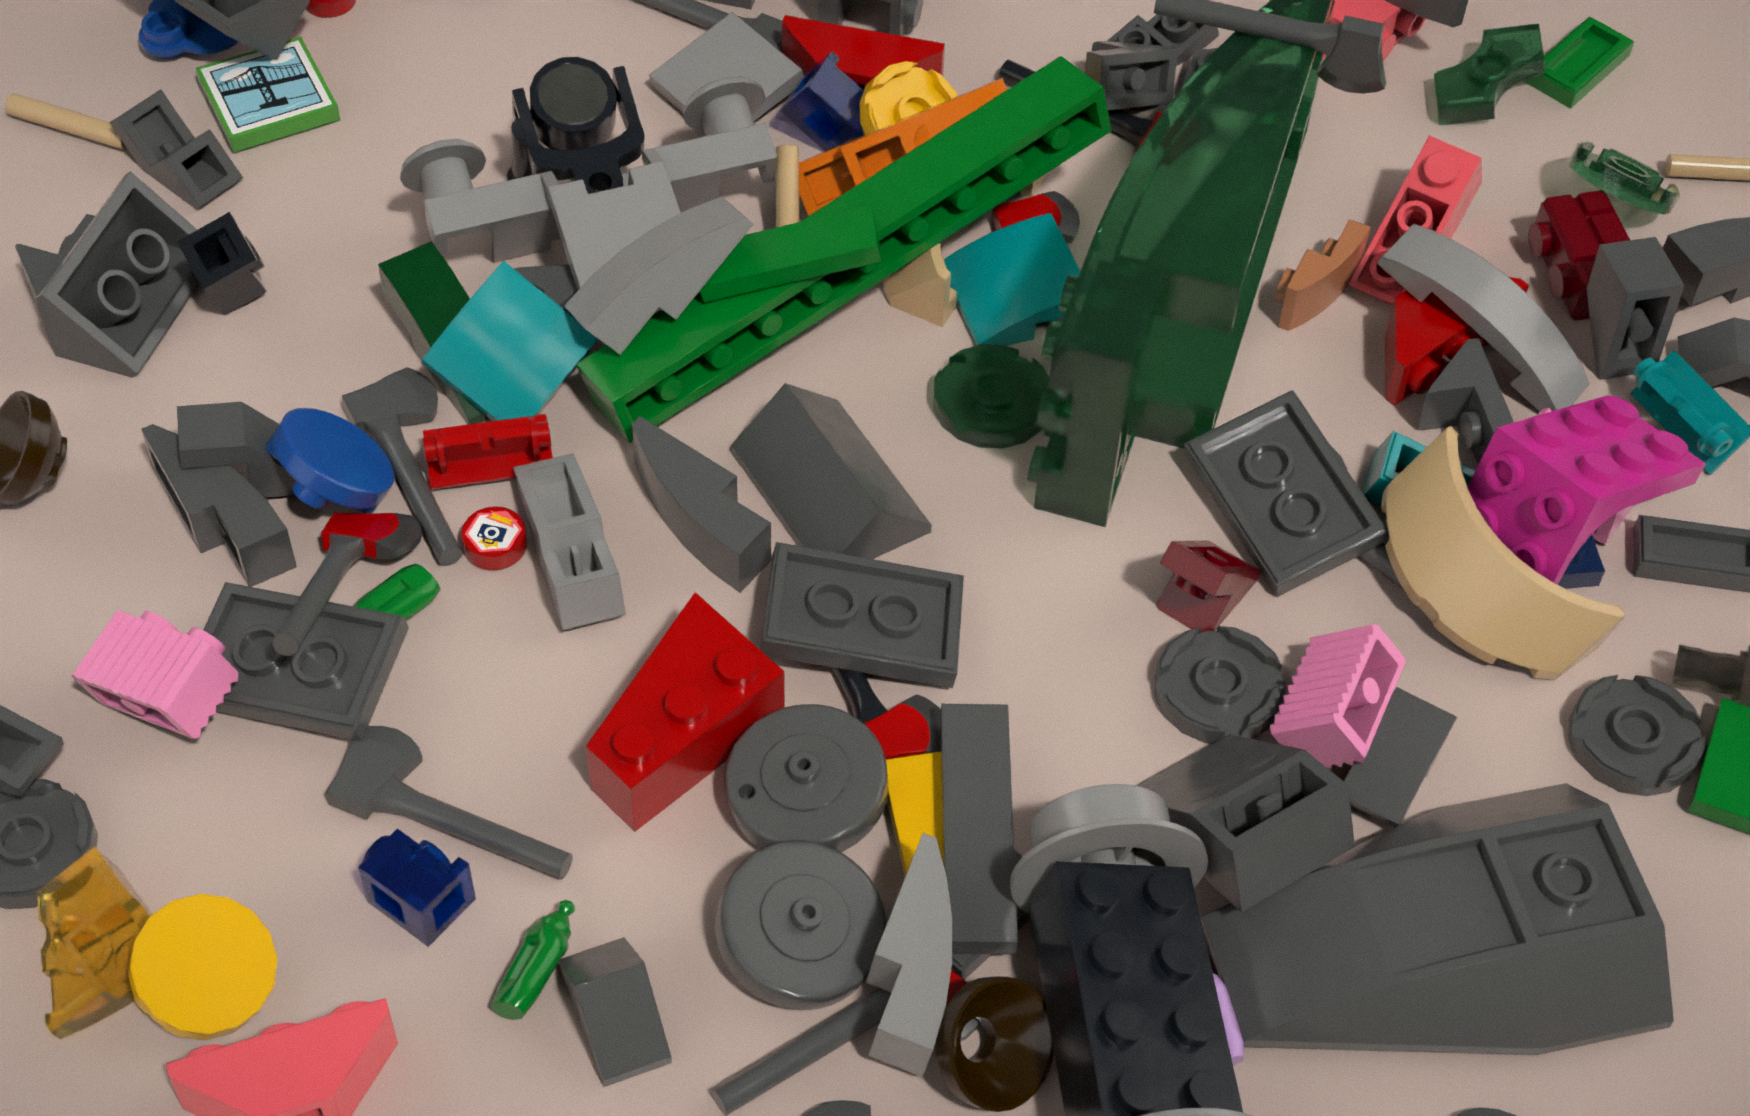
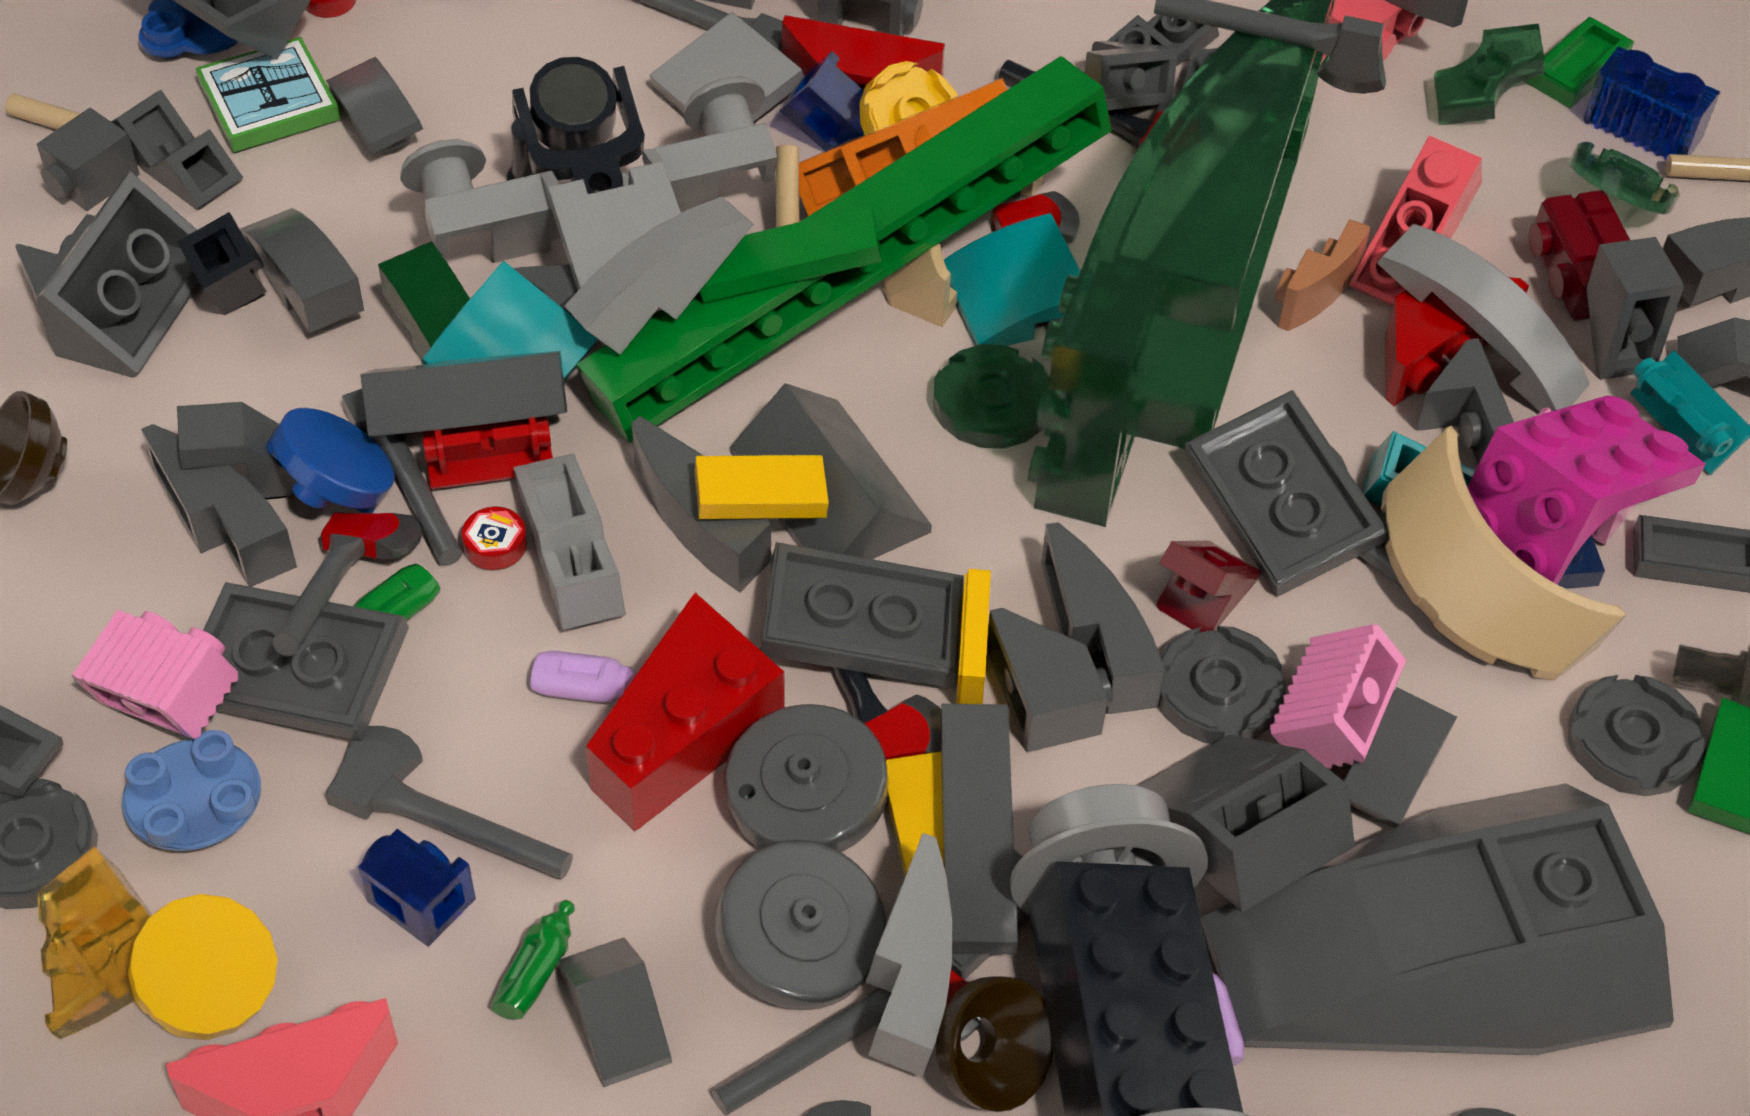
none -> dark grey brick [37,107,140,211]
none -> medium blue dish [122,730,261,851]
none -> dark grey slope [240,208,364,333]
none -> dark grey slope [326,56,423,154]
none -> dark grey slope [360,351,568,437]
none -> lavender piece [530,650,637,703]
none -> yellow tile [694,455,829,519]
none -> yellow tile [956,569,991,704]
none -> dark grey slope [987,608,1113,752]
none -> dark grey slope [1041,522,1165,714]
none -> clear blue brick [1583,46,1721,160]

